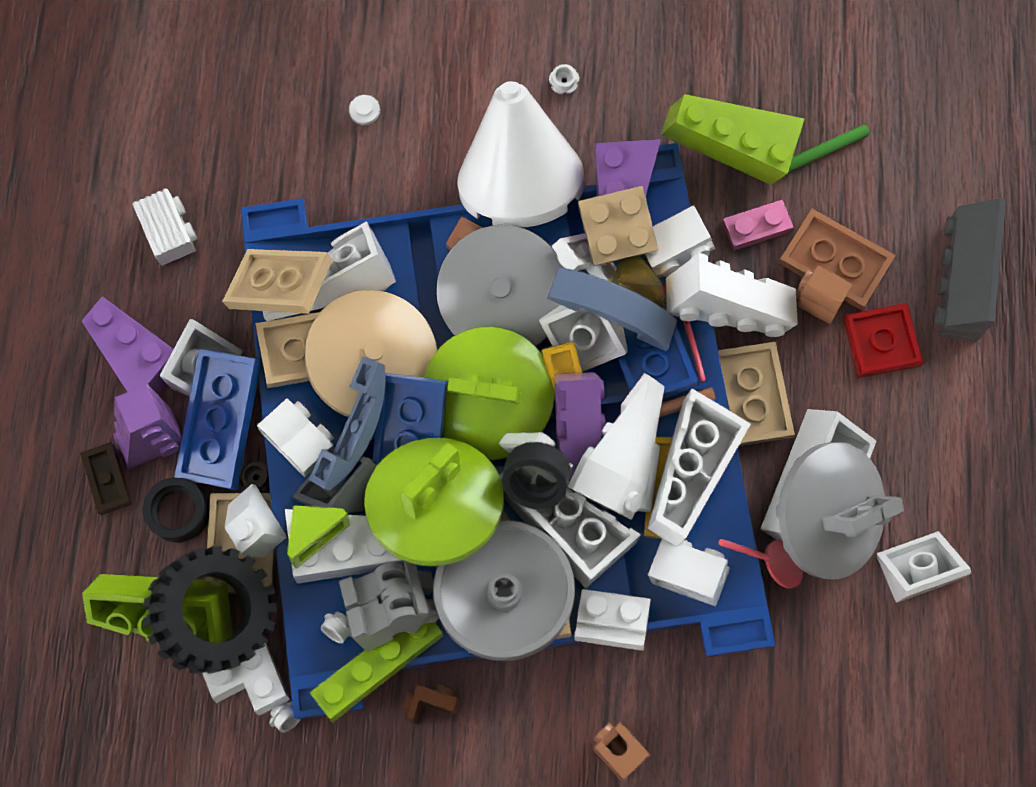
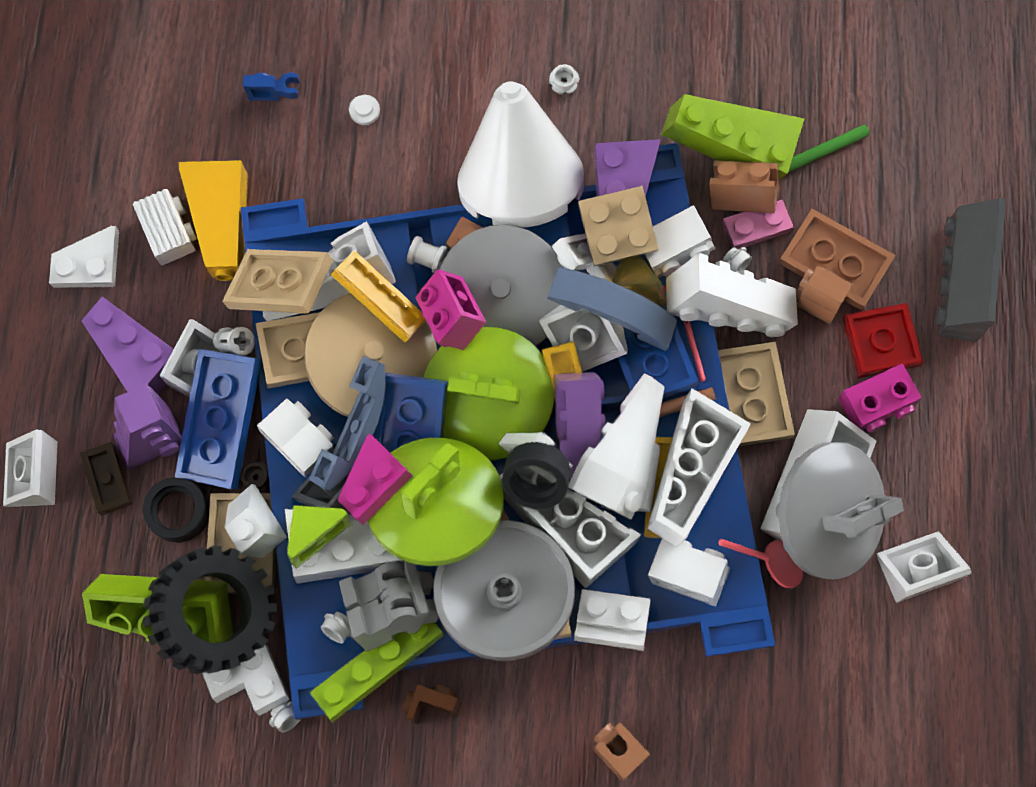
none -> white slope [3,430,57,507]
none -> white wing [49,226,119,288]
none -> yellow slope [179,160,248,281]
none -> white bush [213,327,255,356]
none -> blue plate [243,72,300,101]
none -> yellow plate [331,250,426,343]
none -> dark pink wing [338,434,413,525]
none -> white bush [407,236,447,273]
none -> dark pink brick [415,269,486,350]
none -> nougat brick [709,160,779,213]
none -> white plate [723,247,752,272]
none -> dark pink brick [838,363,922,433]

